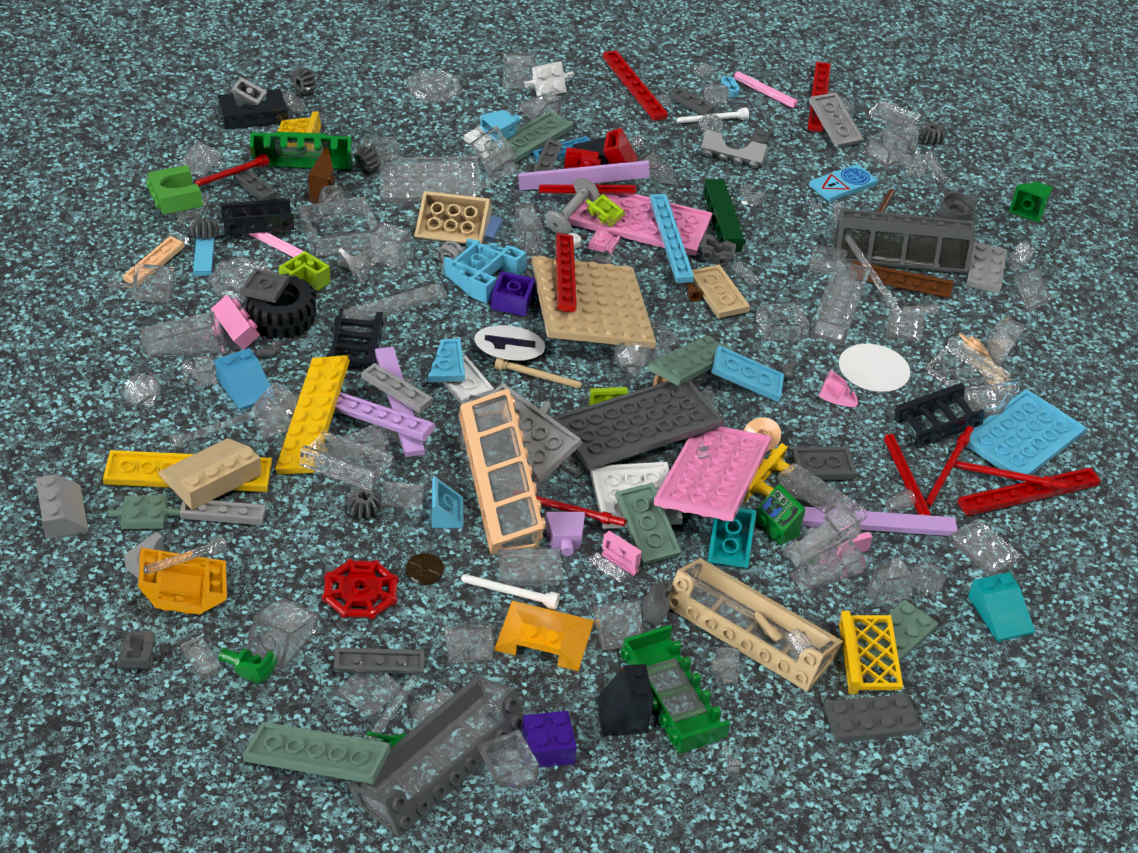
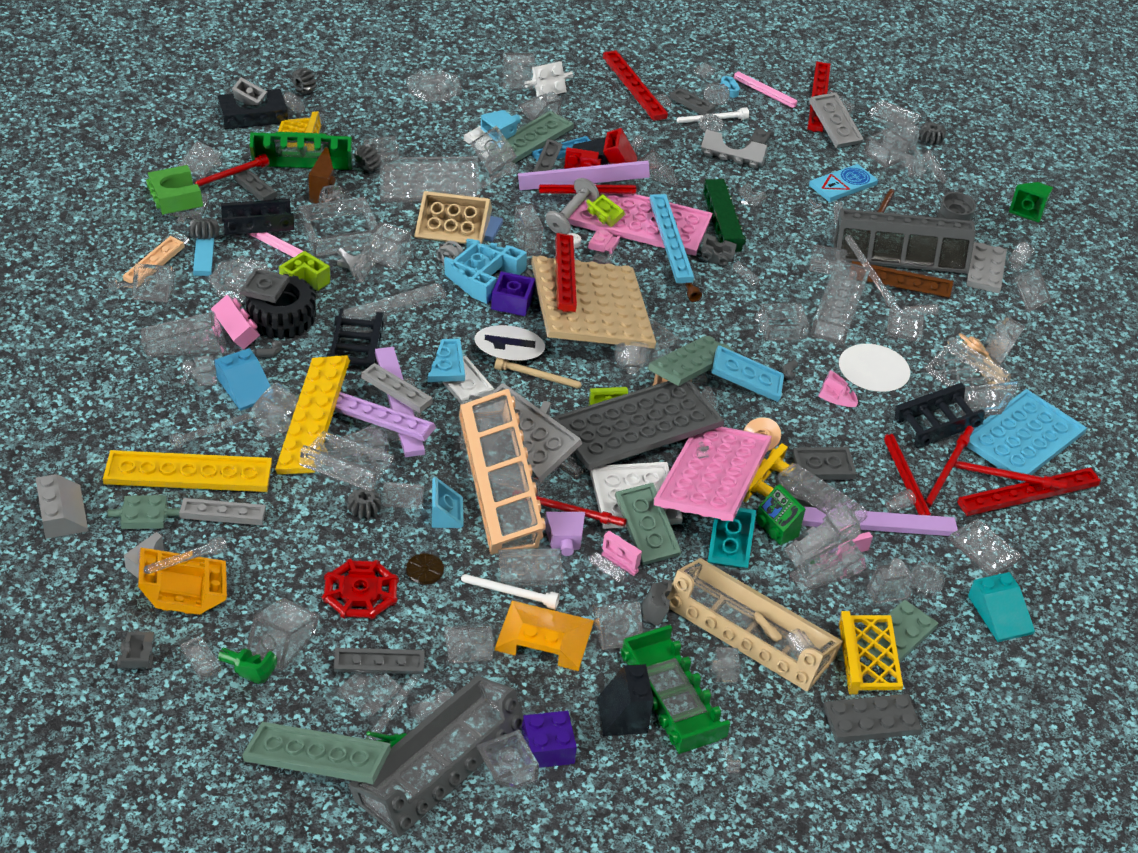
clear cylinder [120,372,161,409] -> none
tan slope [158,438,261,510] -> none
tan plate [692,264,750,318] -> none

